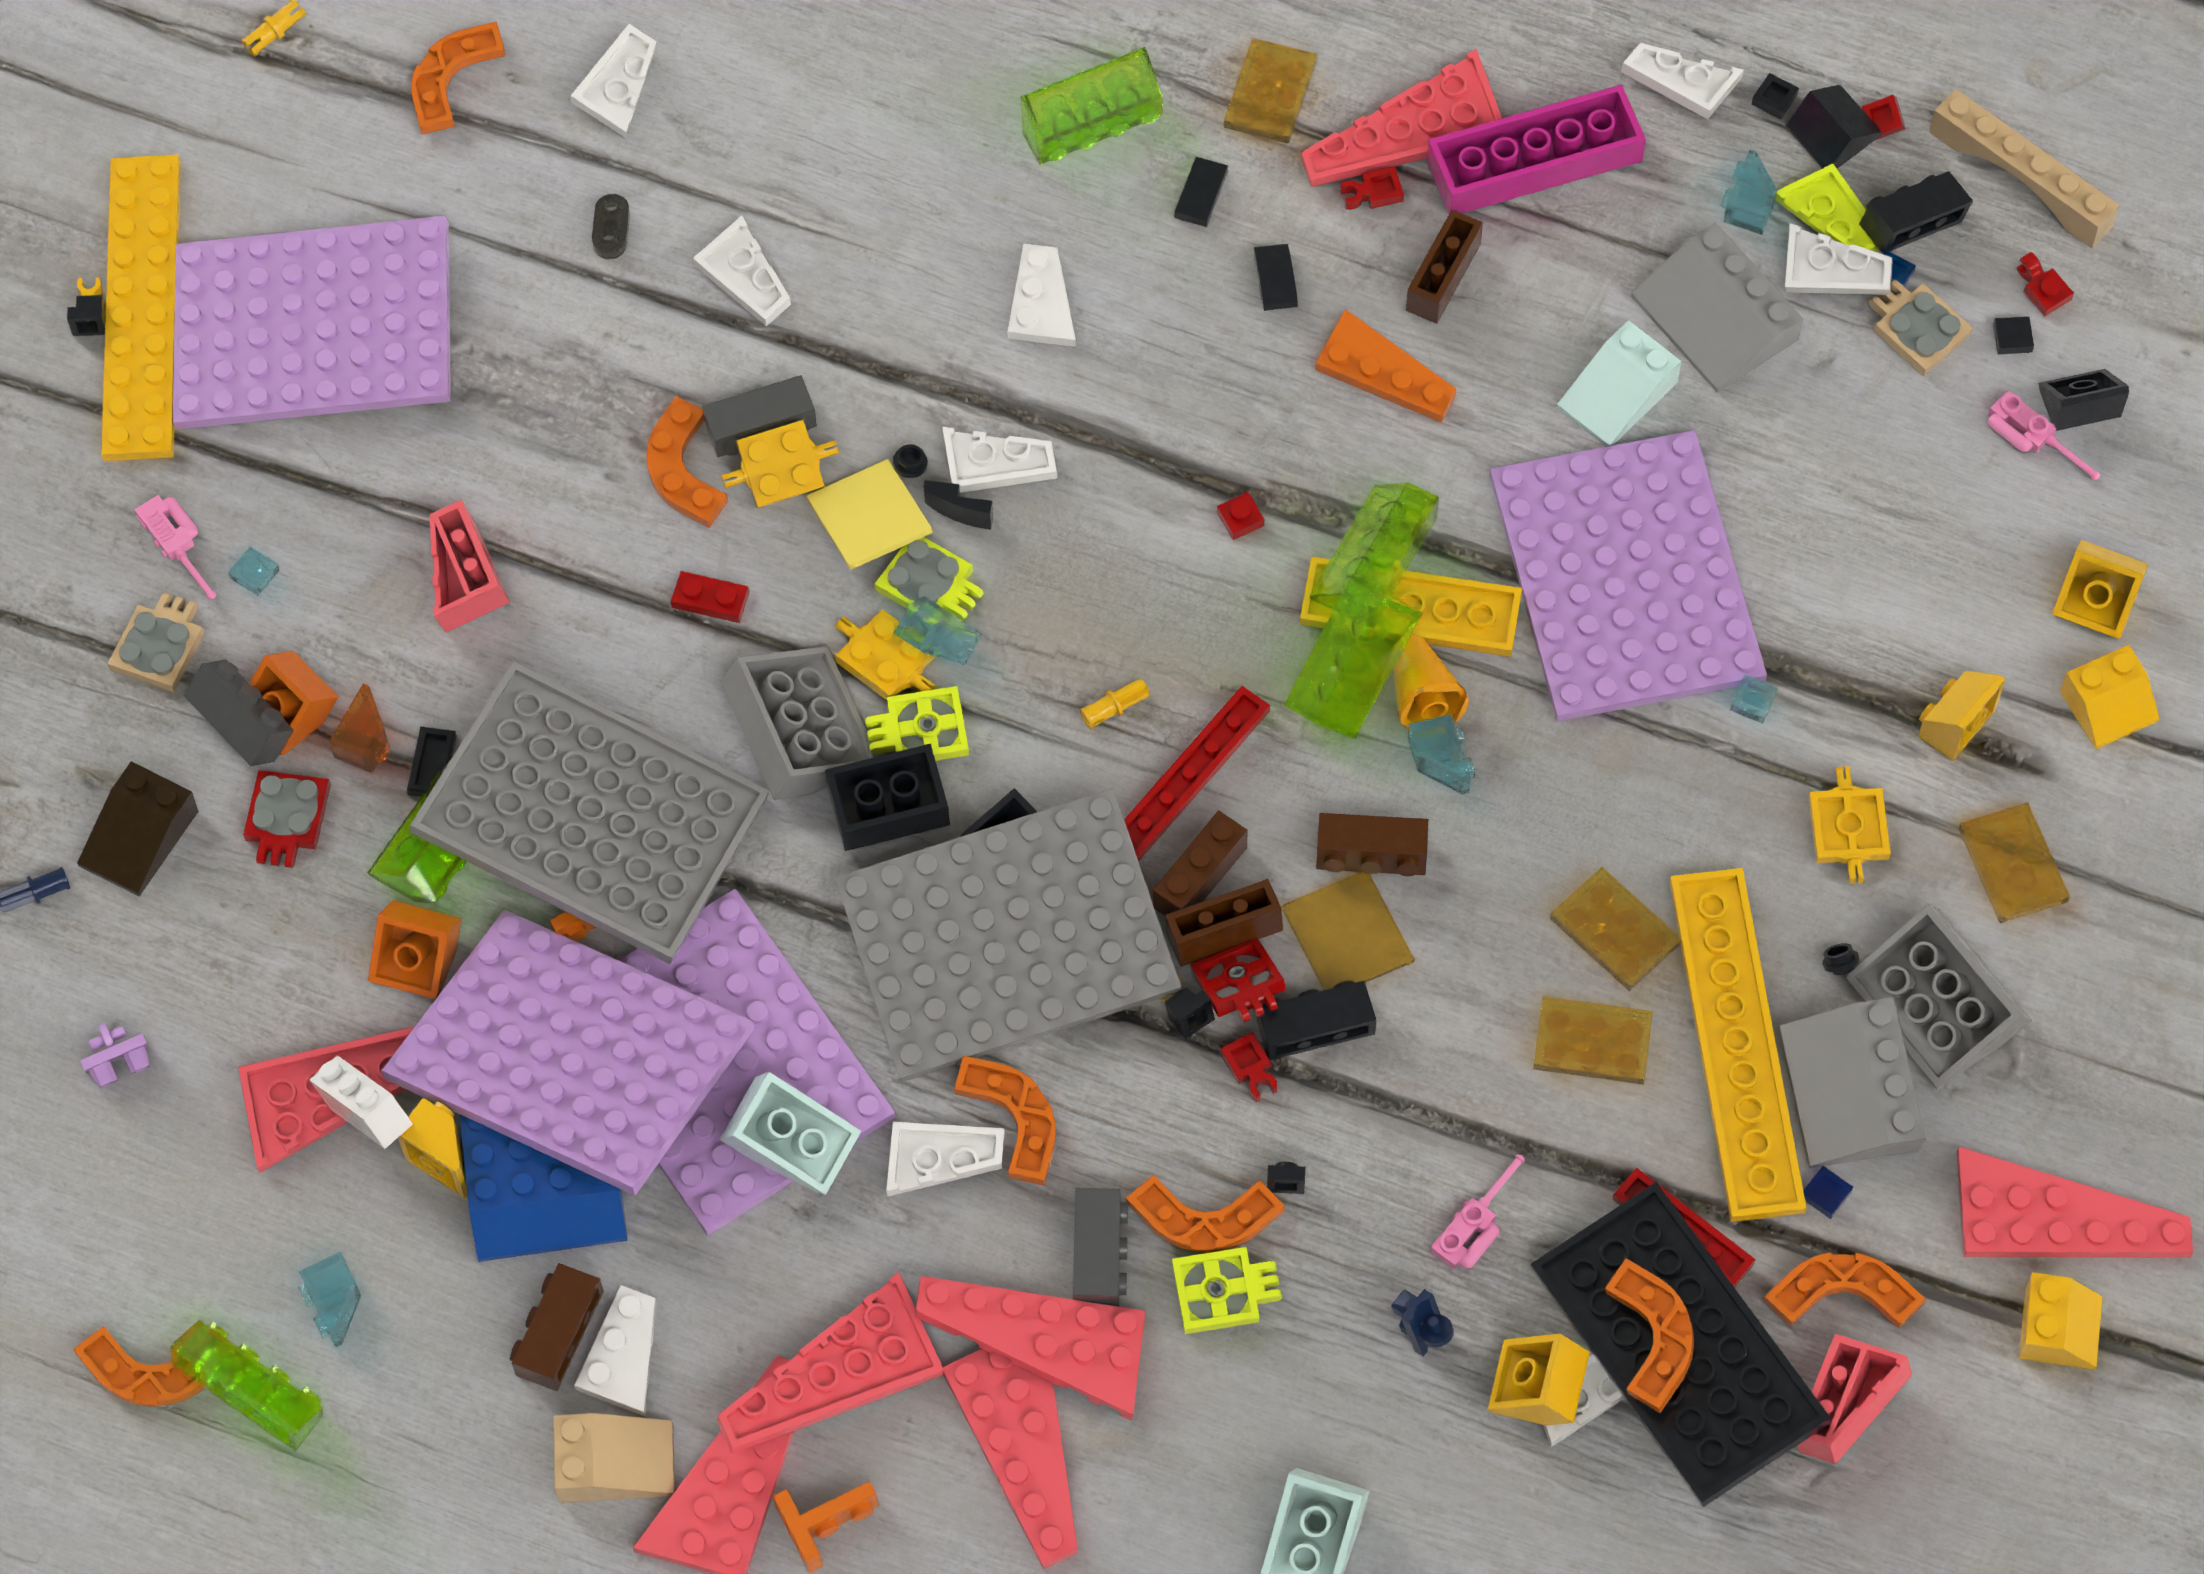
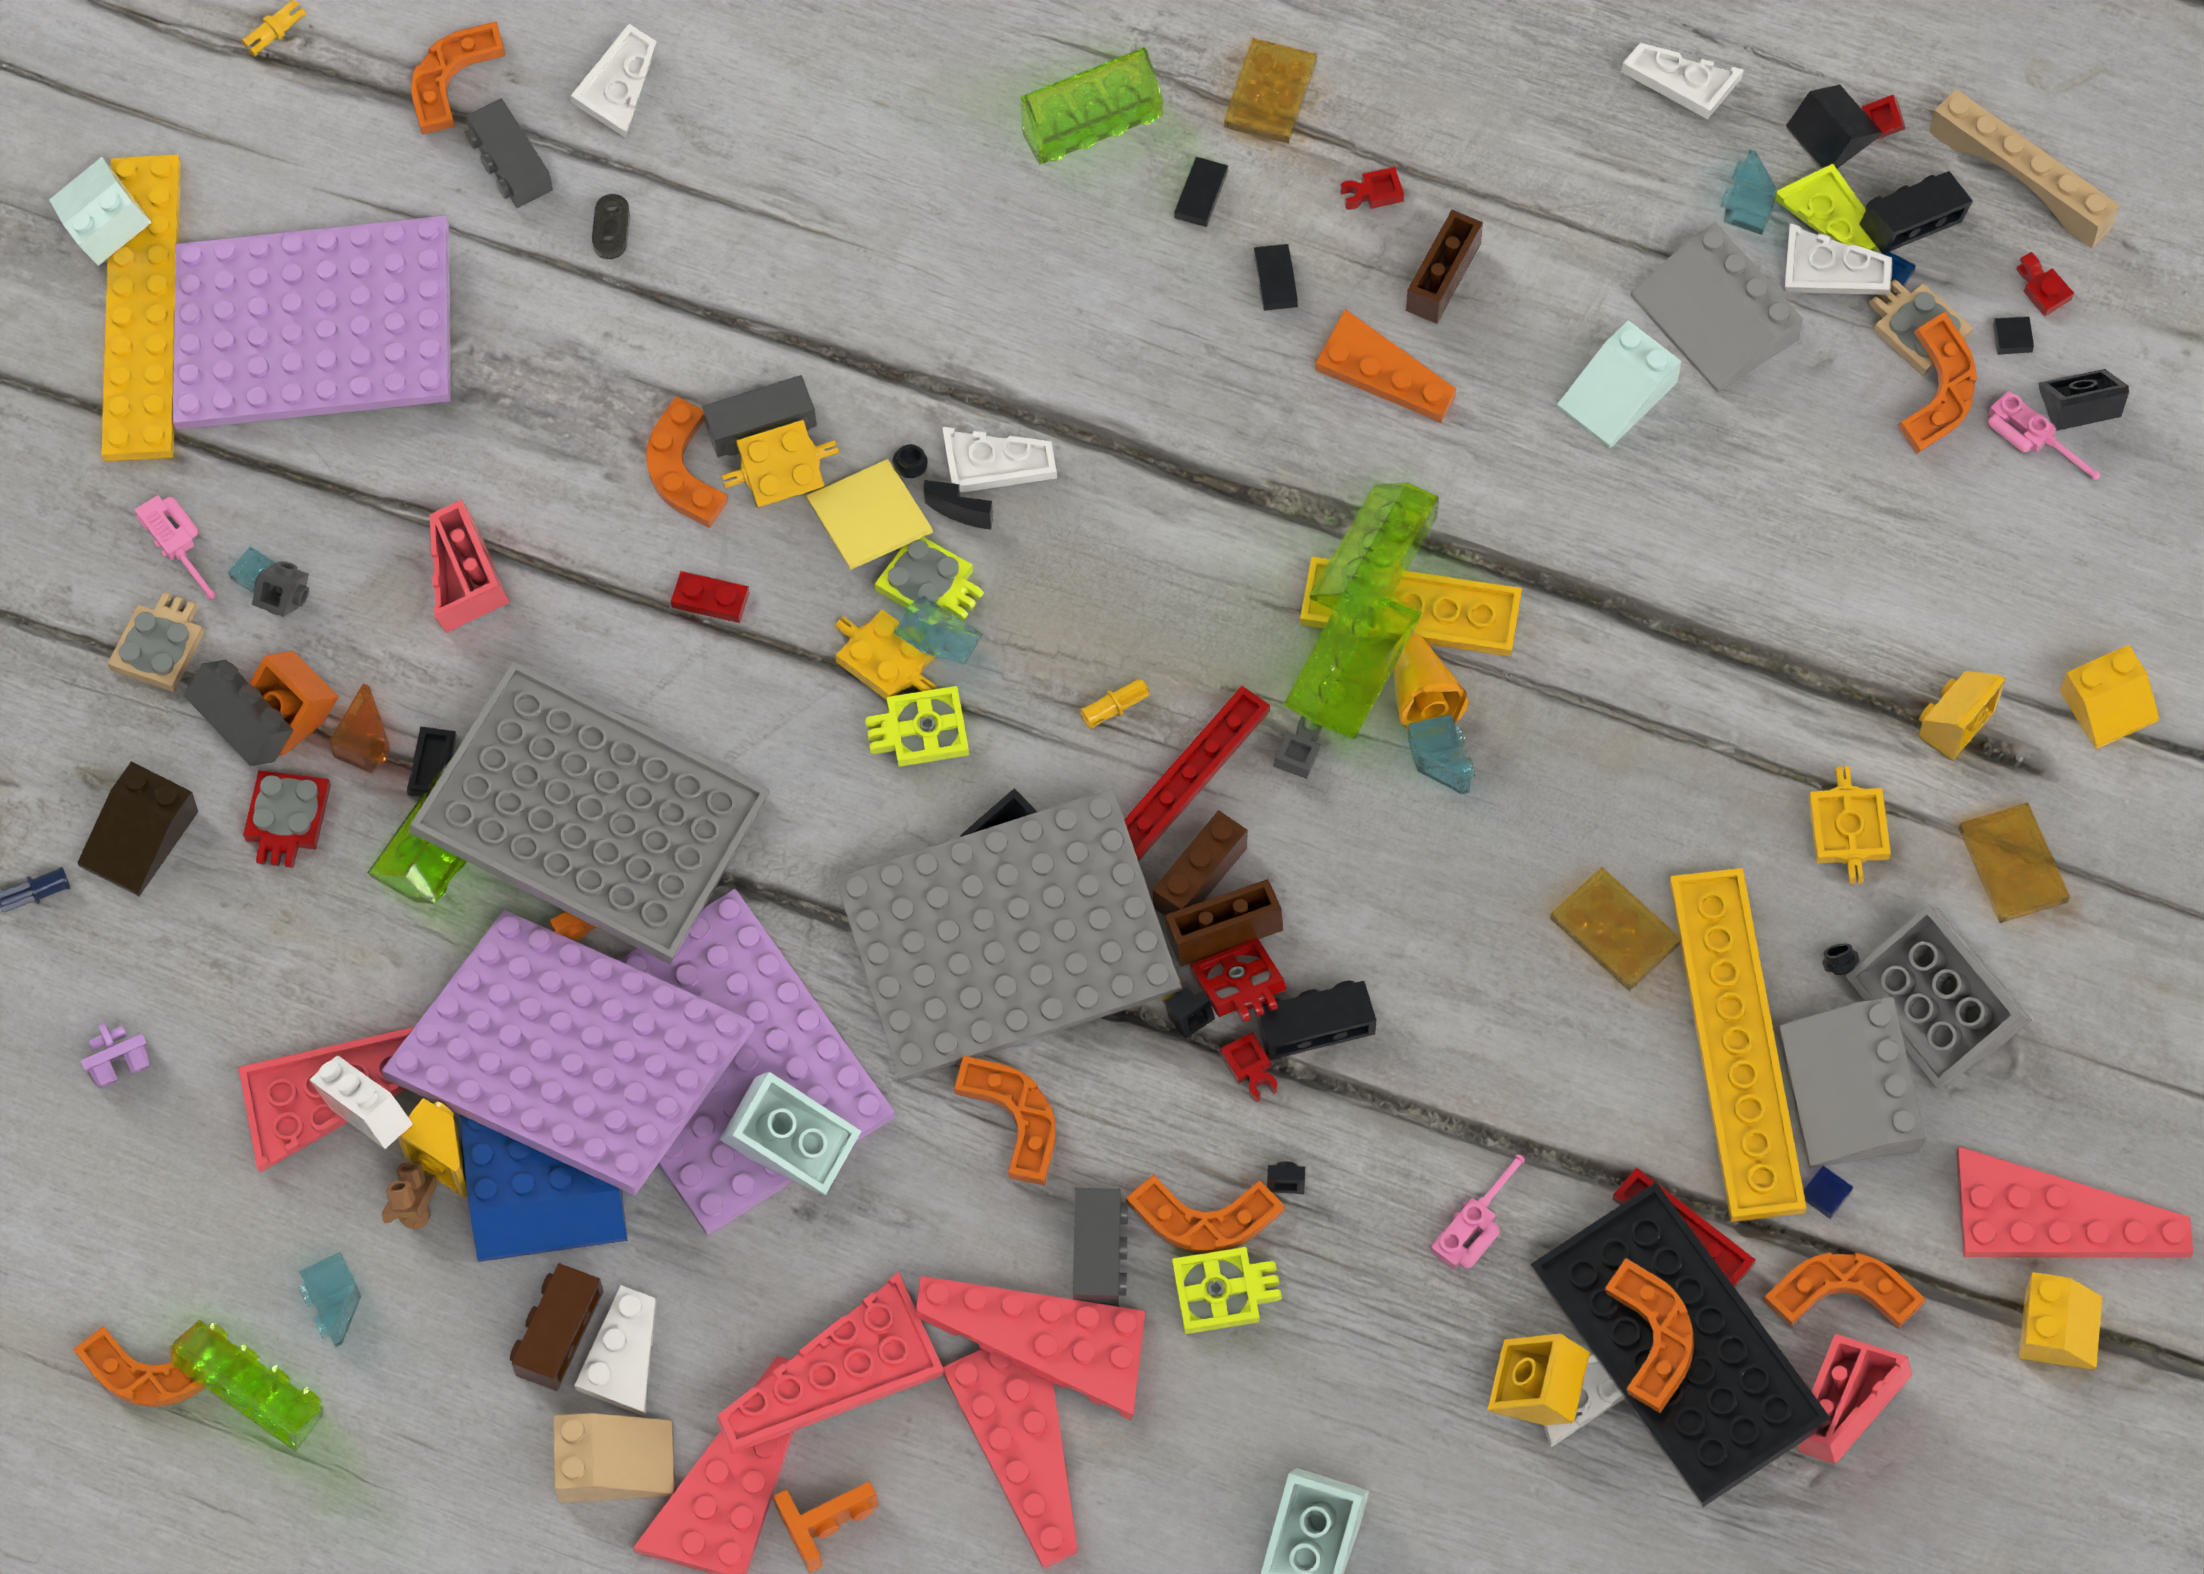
black piece [67,277,106,336] -> none
orange slope [368,900,462,1000] -> none
white wing [693,216,791,326] -> none
light grey slope [721,646,878,800] -> none
black brick [825,744,950,851] -> none
white wing [886,1122,1005,1197] -> none
white wing [1007,243,1076,347] -> none
red plate [1217,492,1264,540] -> none
clear yellow piece [1281,872,1415,990] -> none
coral wing [1301,49,1502,187] -> none
reddish brown brick [1316,813,1429,876] -> none
dark blue hips [1391,1289,1454,1357] -> none
dark pink brick [1427,84,1646,214] -> none
lavender plate [1490,430,1767,722] -> none
clear yellow plate [1533,996,1653,1085] -> none
clear light blue plate [1730,675,1778,724] -> none
black plate [1751,73,1799,119] -> none
yellow slope [2052,540,2149,639] -> none
none -> light aqua slope [49,157,152,266]
none -> dark grey brick [252,561,309,617]
none -> medium nougat hips [381,1162,438,1229]
none -> dark grey brick [465,98,553,208]
none -> dark grey plate [1273,715,1324,779]
none -> orange plate [1897,311,1977,454]

